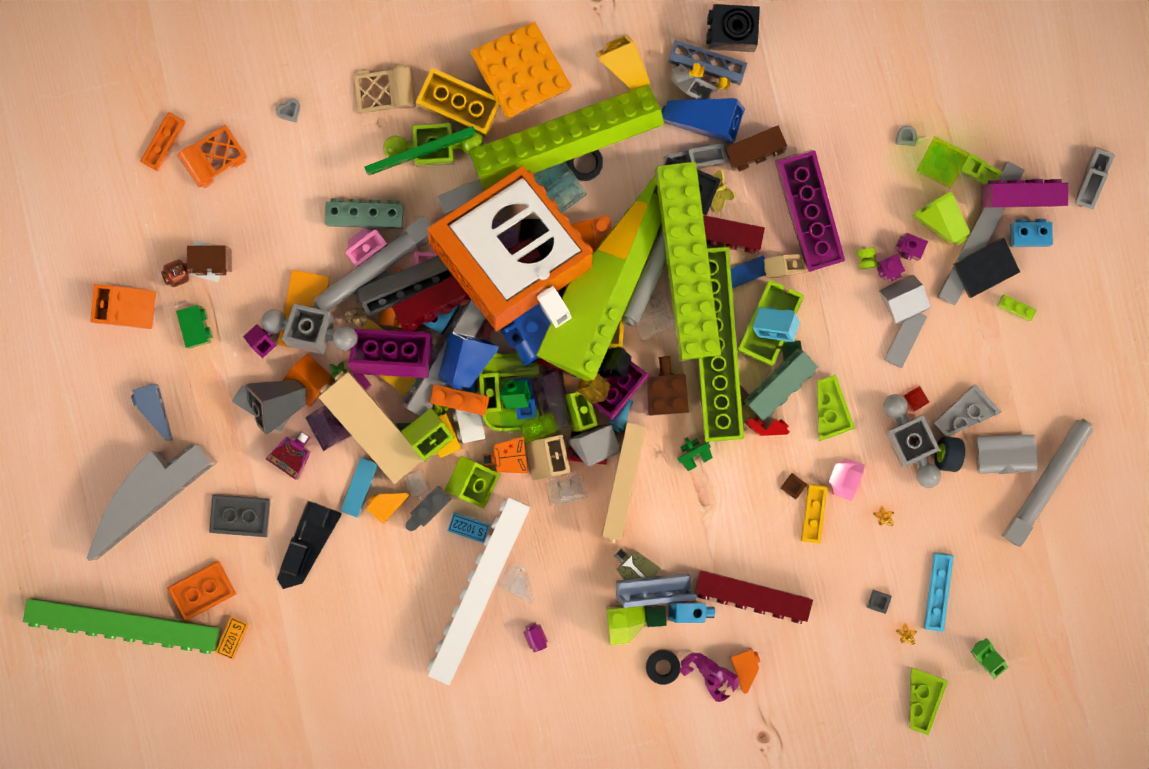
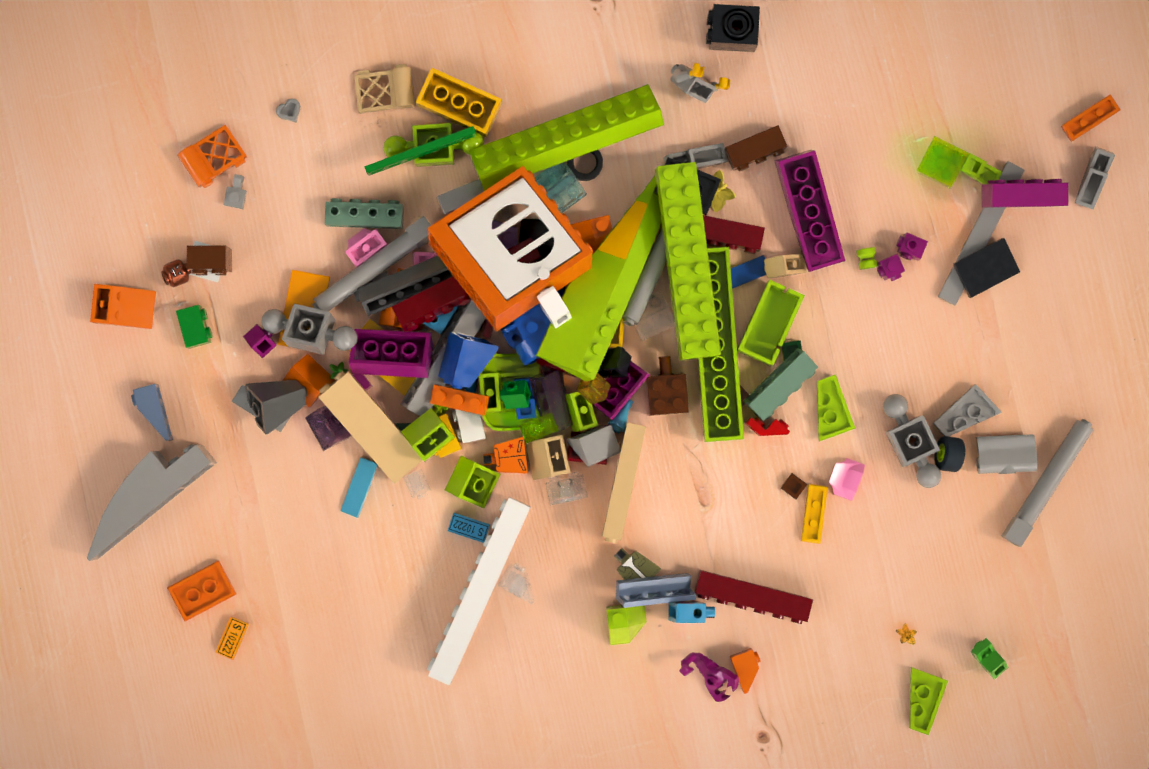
bright green brick [23,598,220,654] -> none
orange tile [140,112,186,171] -> none
dark grey tile [209,495,271,537] -> none
torso [266,432,311,480] -> none
black panel [277,500,342,589] -> none
tan plant [345,308,368,328] -> none
light orange slope [366,493,410,524] -> none
dark grey brick [406,486,452,531] -> none
light orange plate [470,21,572,119] -> none
magenta brick [523,622,548,653] -> none
yellow slope [596,34,650,90] -> none
dark green tile [646,606,667,627] -> none
black tyre [646,650,681,685] -> none
blue slope [661,98,745,144] -> none
sand blue fence [668,40,747,85] -> none
green hips [677,437,713,471] -> none
medium azure brick [753,307,800,342] -> none
dark grey tile [867,590,892,614] -> none
clear yellow plant [873,506,894,526] -> none
slope [879,275,931,324] -> none
light grey tile [884,313,927,368] -> none
light grey tile [896,126,917,146] -> none
clear red slope [903,386,930,412] -> none
lime slope [912,191,971,245] -> none
medium azure tile [924,553,954,632] -> none
lime piece [997,294,1037,321] -> none
dark azure brick [1010,219,1053,247] -> none
none -> light grey plate [223,174,247,209]
none -> orange plate [1061,94,1121,142]

